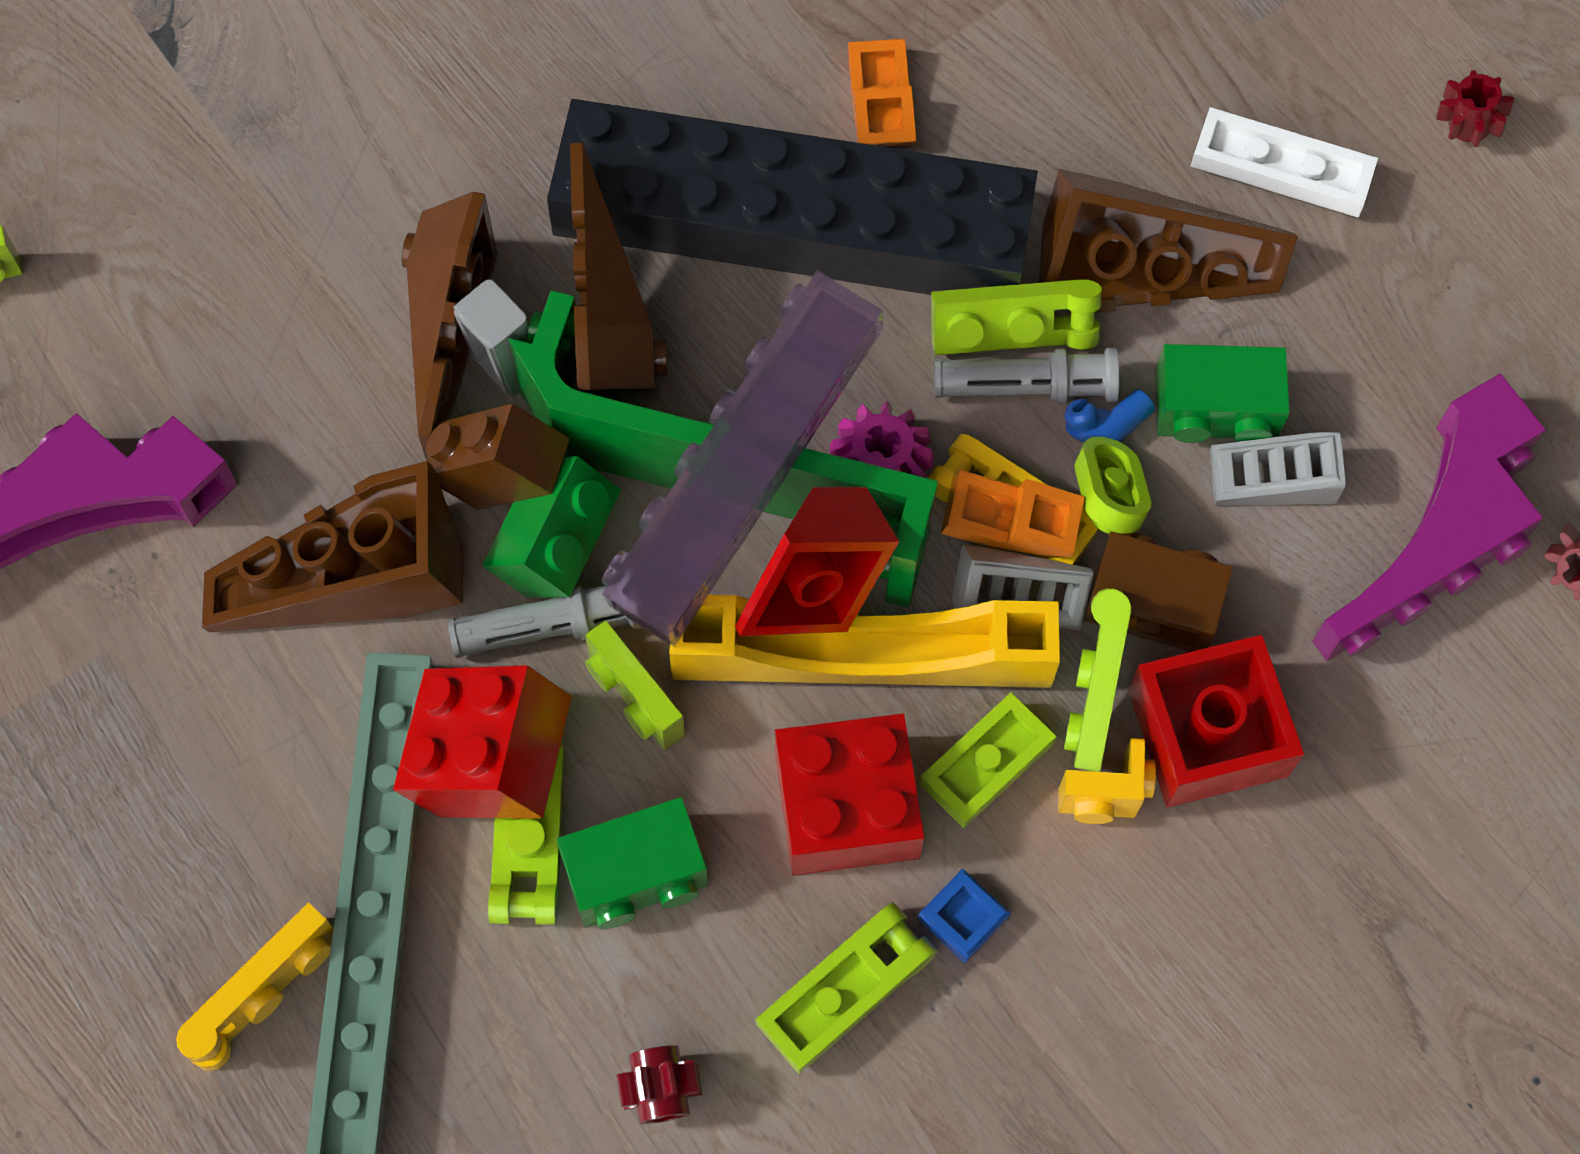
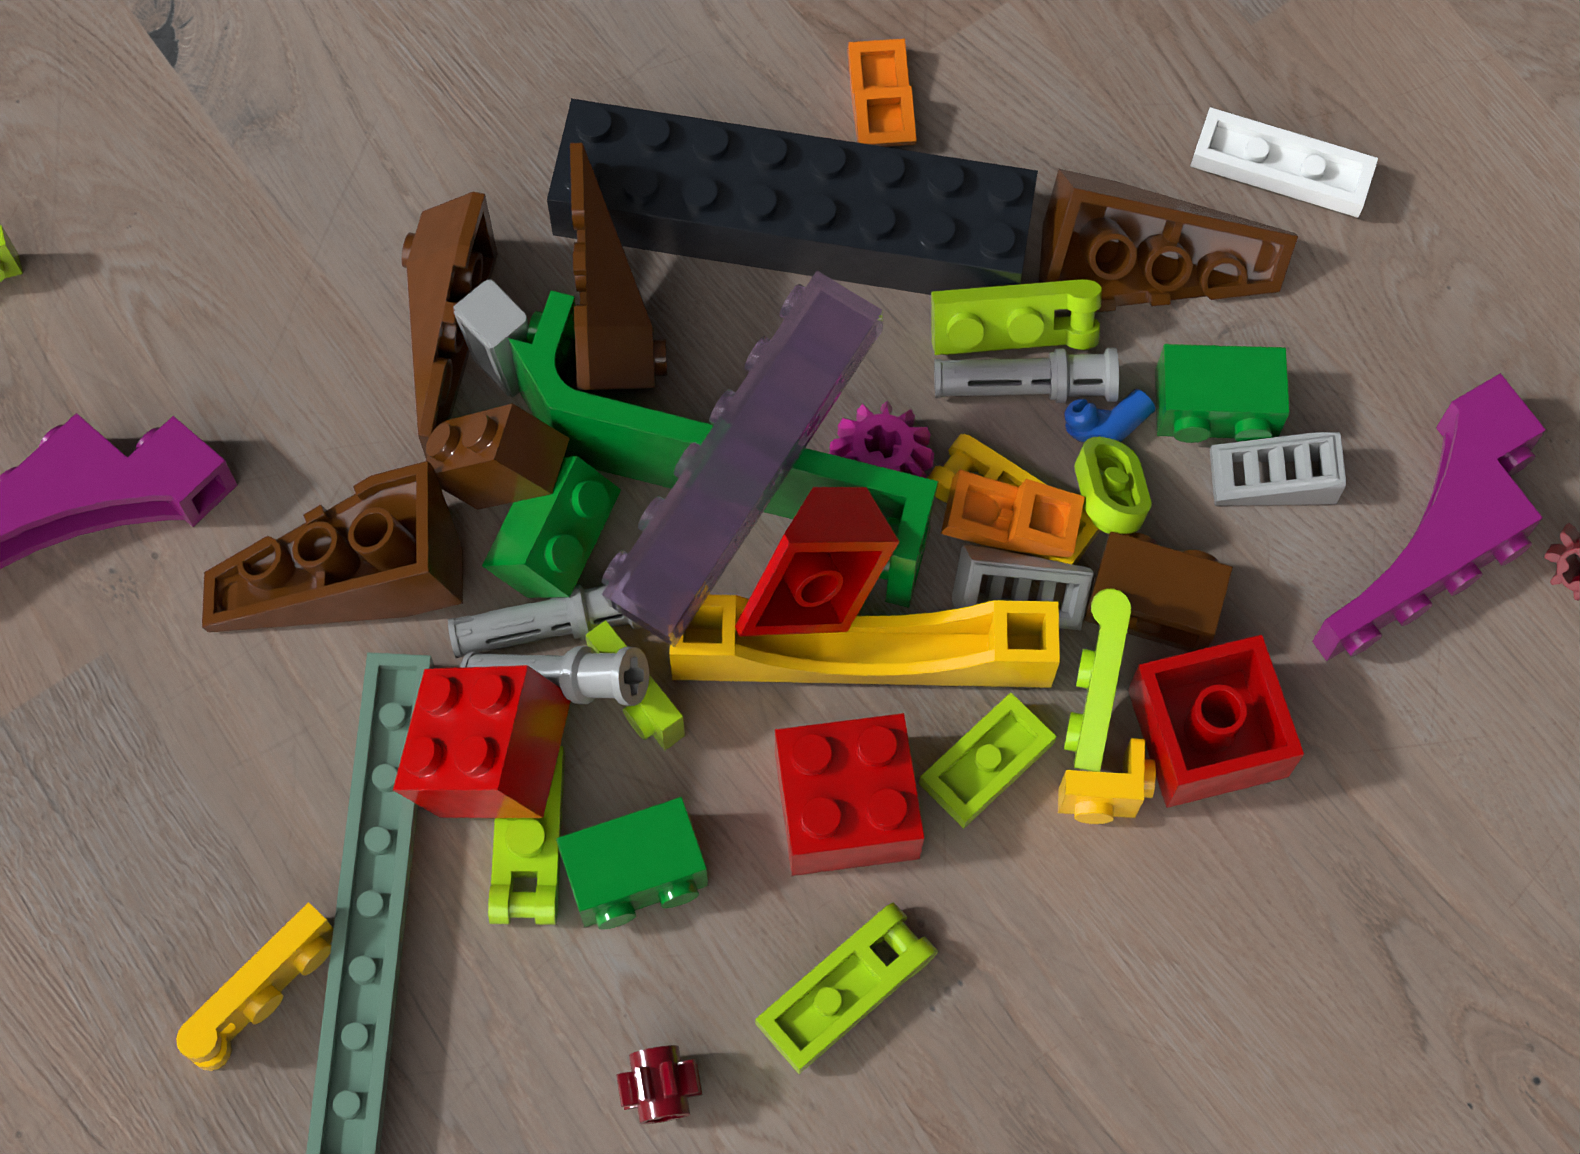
blue tile [917,868,1011,964] -> none
dark red gear [1436,70,1514,147] -> none
none -> light grey pin [460,646,649,706]

